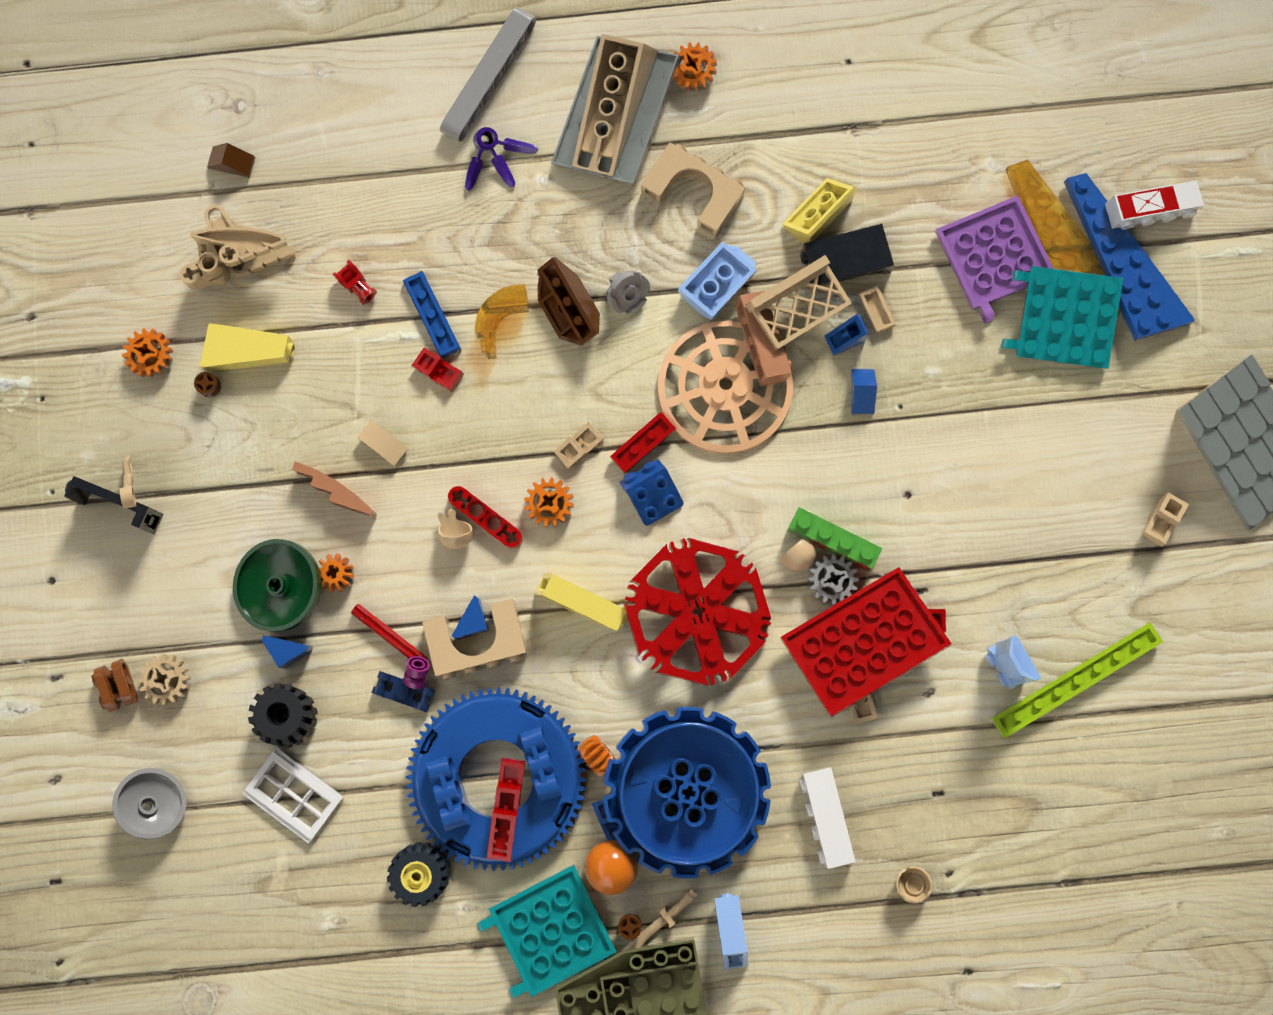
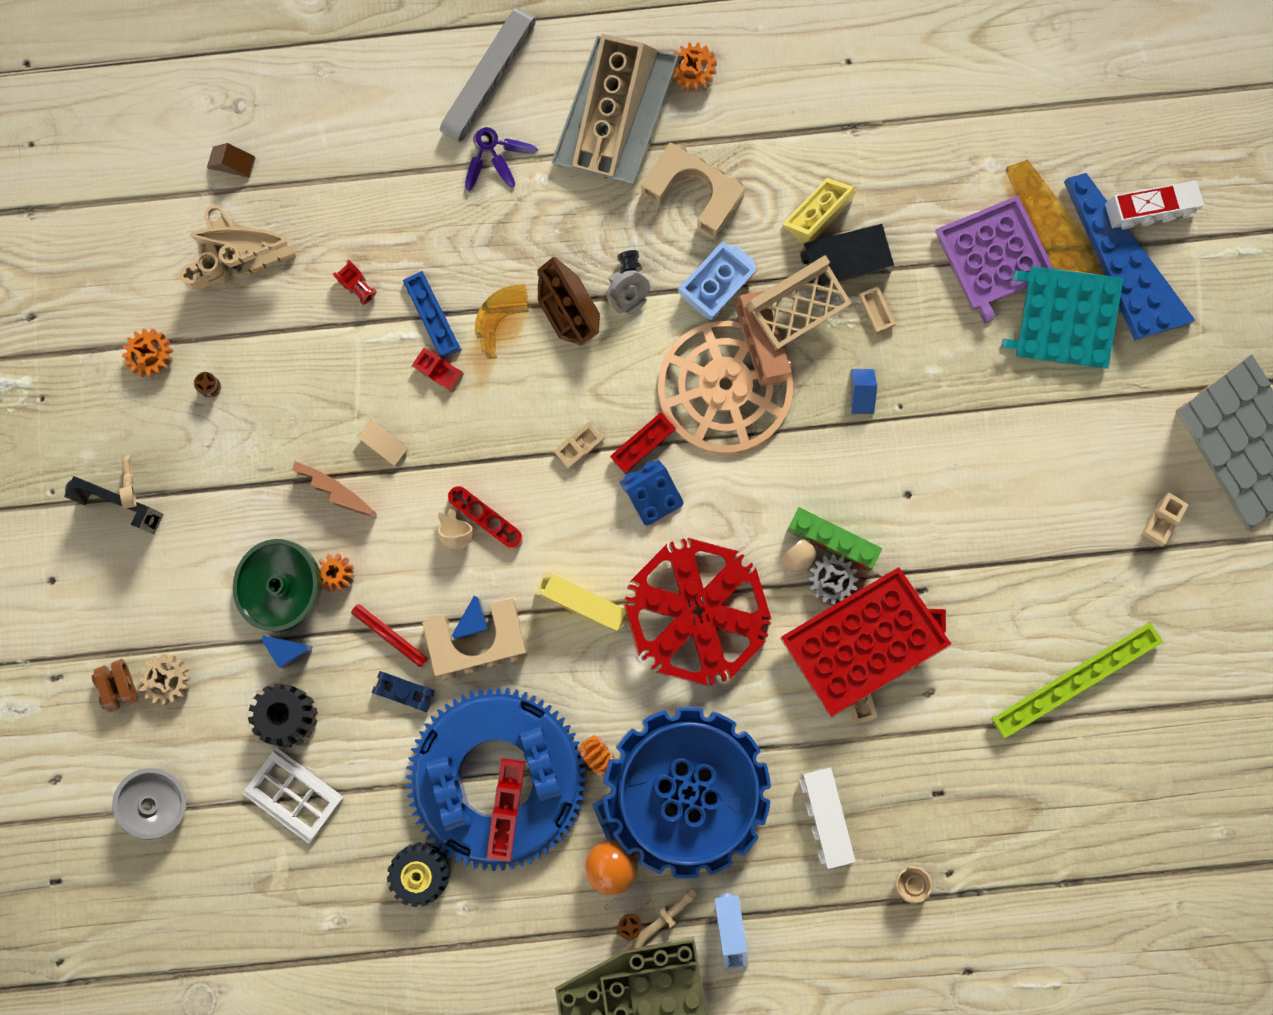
light yellow slope [200,323,295,372] -> none
magenta wheel [403,656,430,689] -> none
teal plate [477,864,617,999] -> none
orange gear [524,477,574,528] -> none
blue slope [824,314,869,355] -> none
light blue slope [985,635,1041,689] -> none
none -> black wheel [617,250,642,274]

